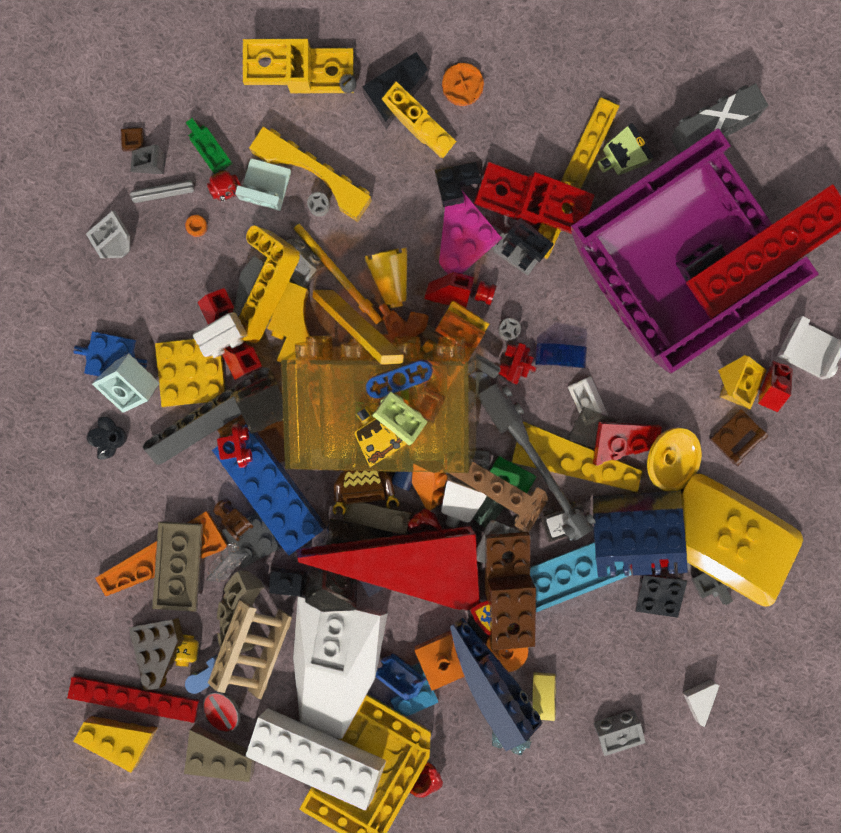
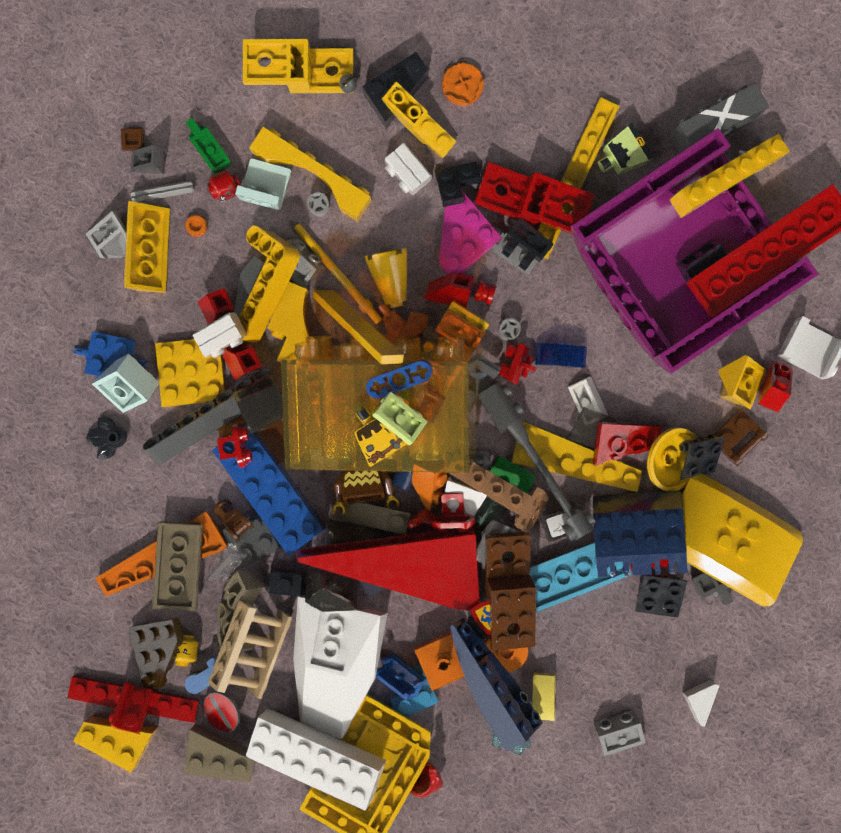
none -> red bracket [109,682,154,735]
none -> yellow slope [124,201,170,293]
none -> white brick [384,143,432,196]
none -> red bracket [431,493,475,533]
none -> yellow arch [670,133,790,218]
none -> black hinge [679,434,725,480]

